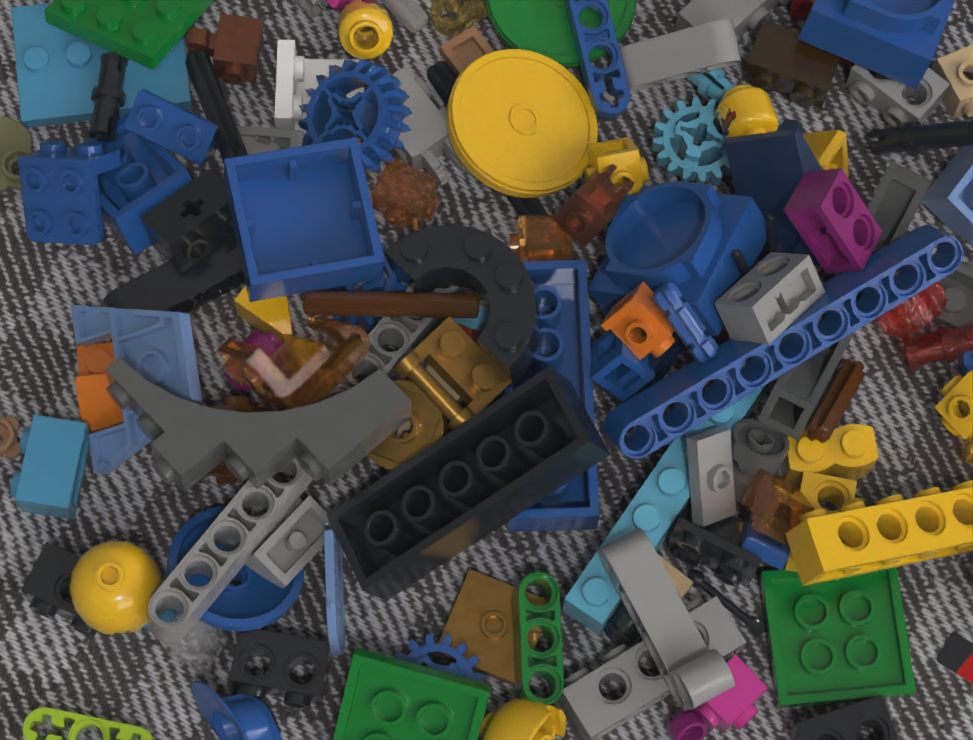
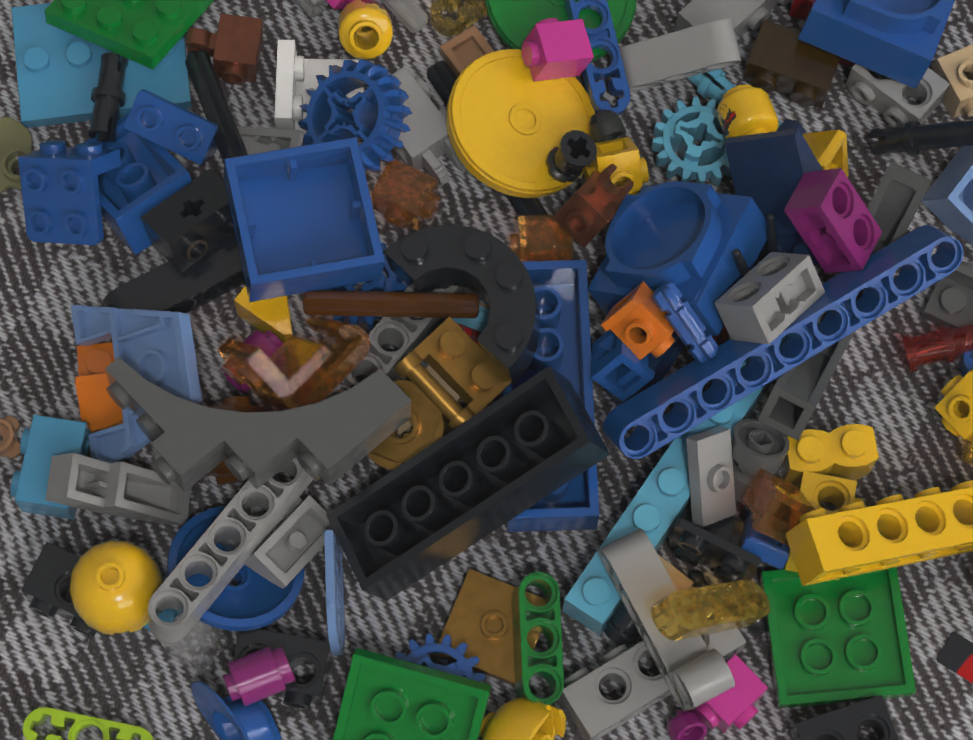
reddish brown axle [806,359,864,443] -> none
clear red gear [875,272,948,338] -> none
none -> light grey slope [45,453,192,526]
none -> magenta brick [222,646,295,706]
none -> dark pink brick [522,18,594,82]
none -> black bush [546,130,597,183]
none -> pearl dark grey hinge [589,109,626,143]
none -> clear yellow beam [651,579,770,641]

